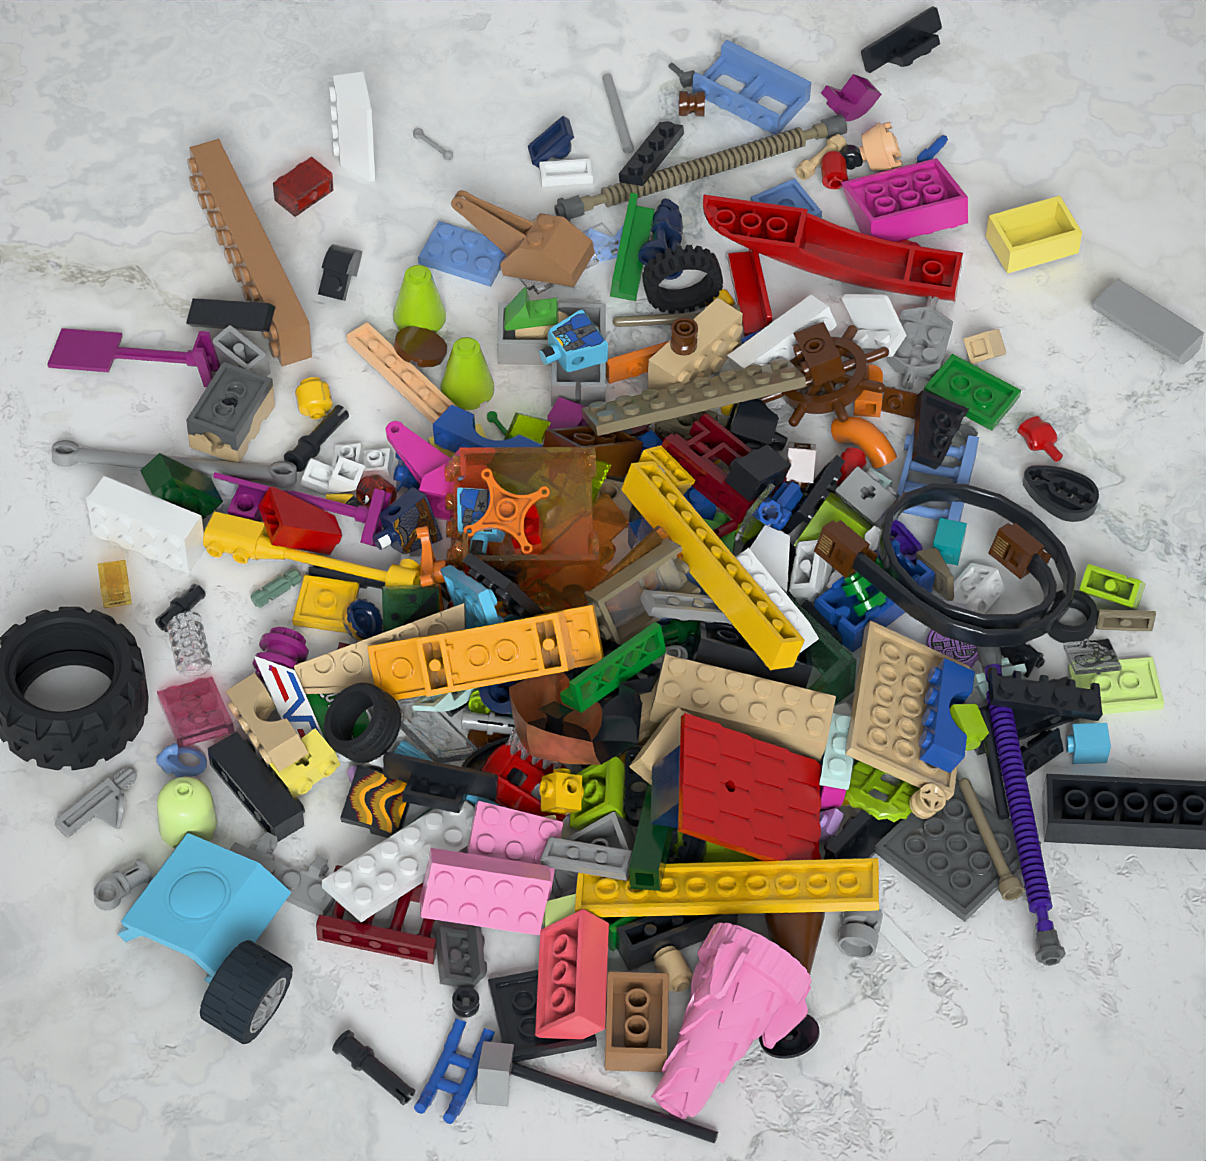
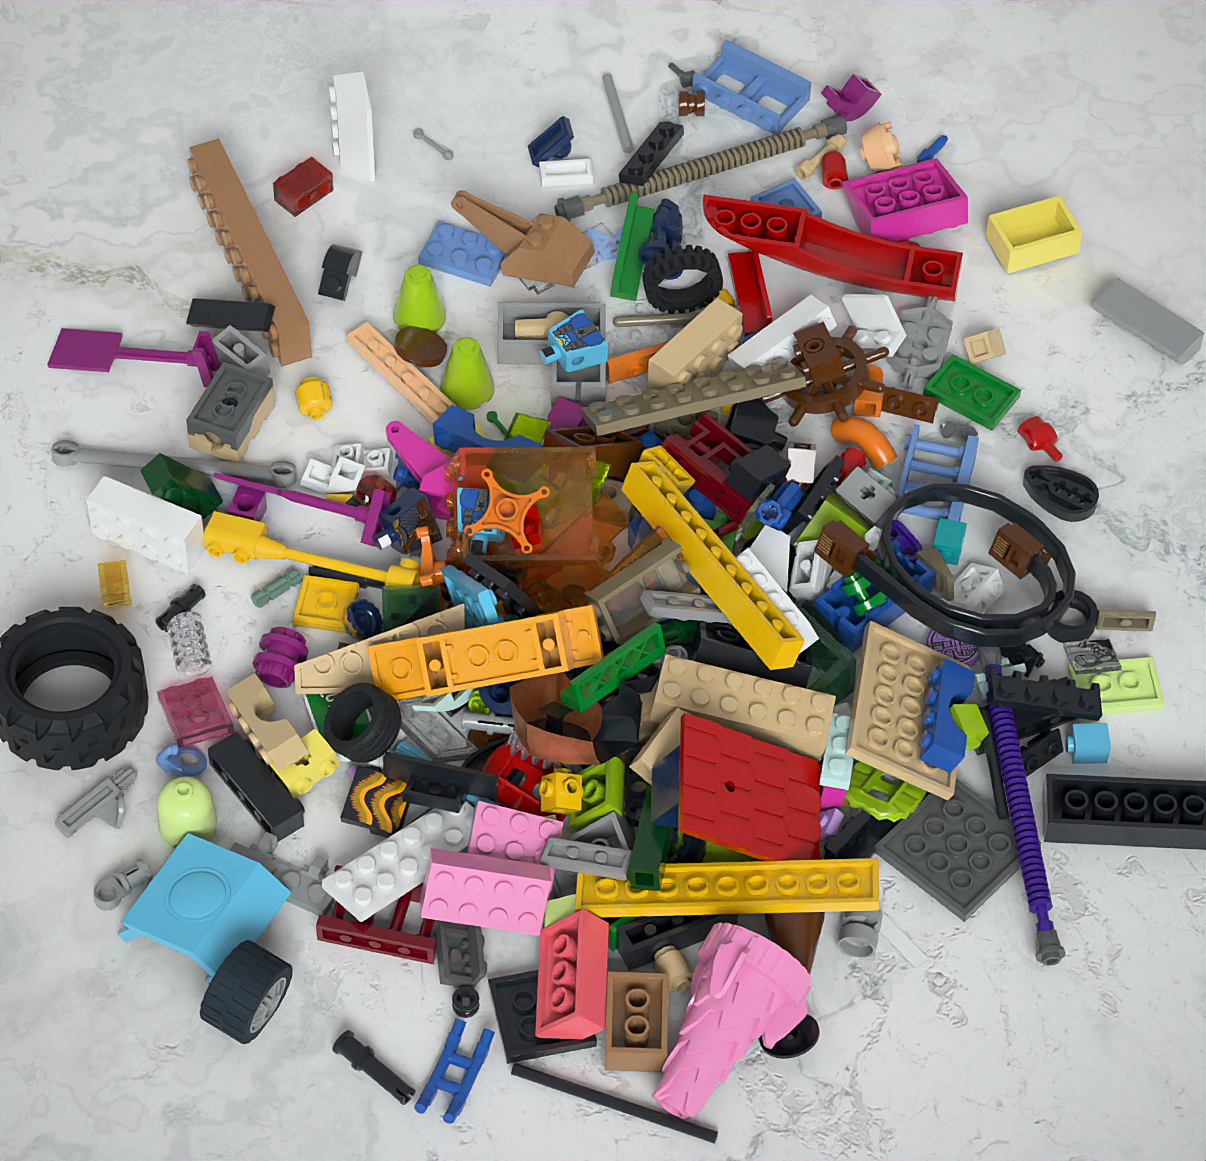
white sticker [254,656,325,739] -> none
red slope [258,486,342,555] -> none
black pin [284,405,349,472] -> none
light grey slope [476,1041,514,1107] -> none
bright green slope [505,287,559,331] -> none
reddish brown wheel [670,317,698,356] -> none
black piece [839,145,863,170] -> none
black bracket [861,6,942,73] -> none
tan wheel [909,783,946,819] -> none
black wing [912,390,969,470] -> none
dark tan piece [959,778,1025,901] -> none
lime brick [1079,564,1146,610] -> none

